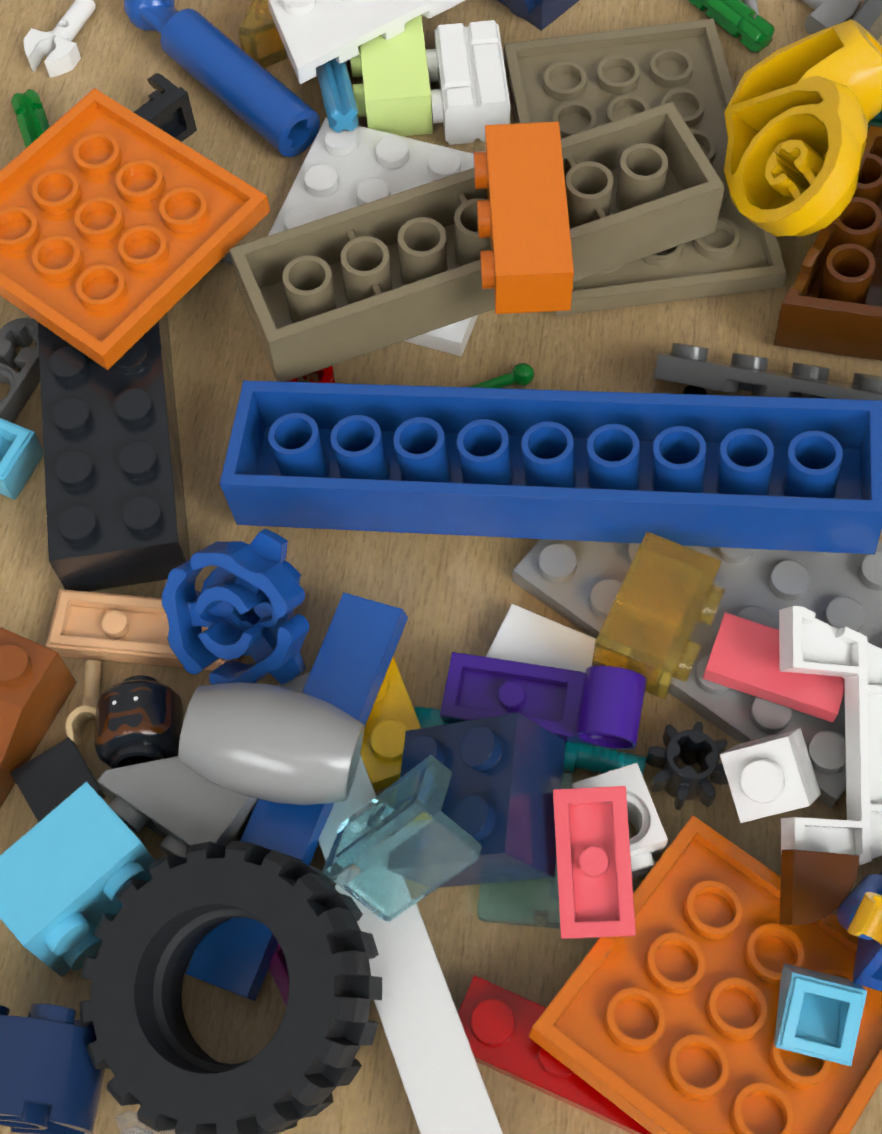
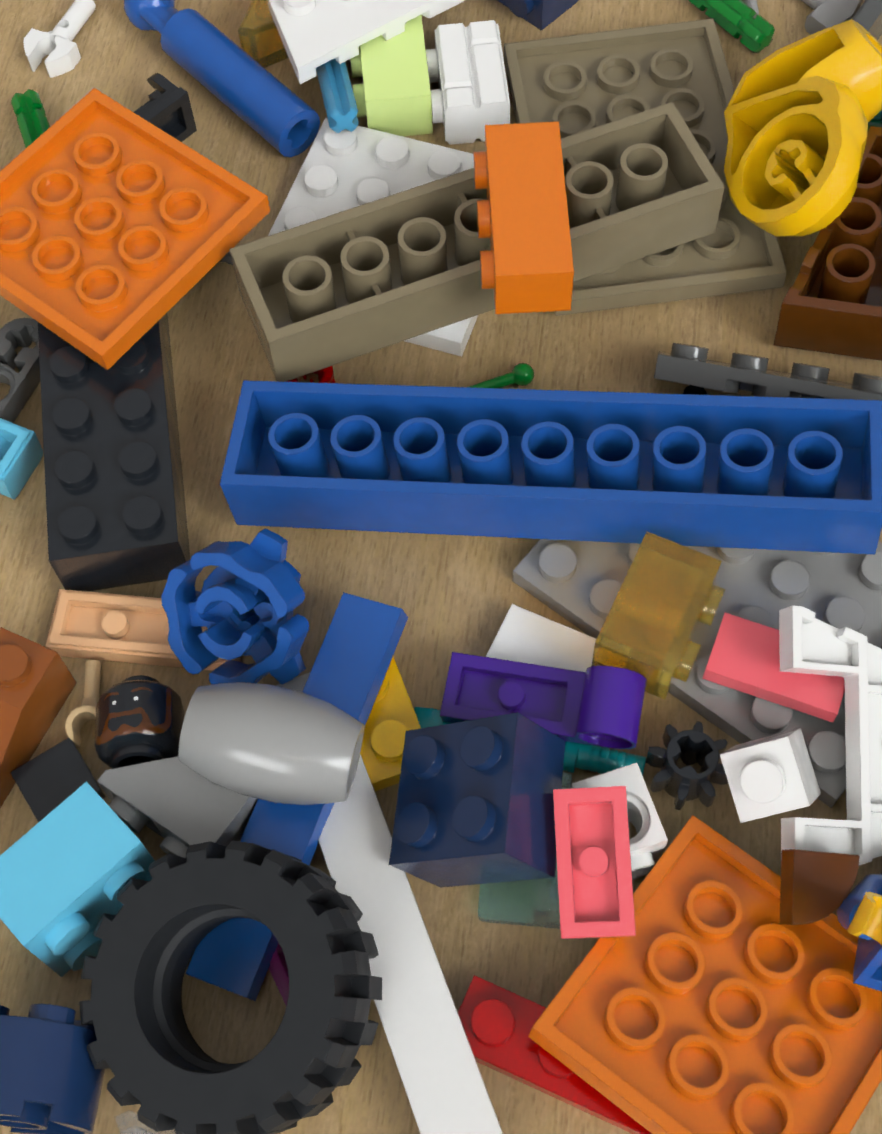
clear light blue panel [322,755,482,921] -> none
medium azure slope [774,964,867,1066] -> none

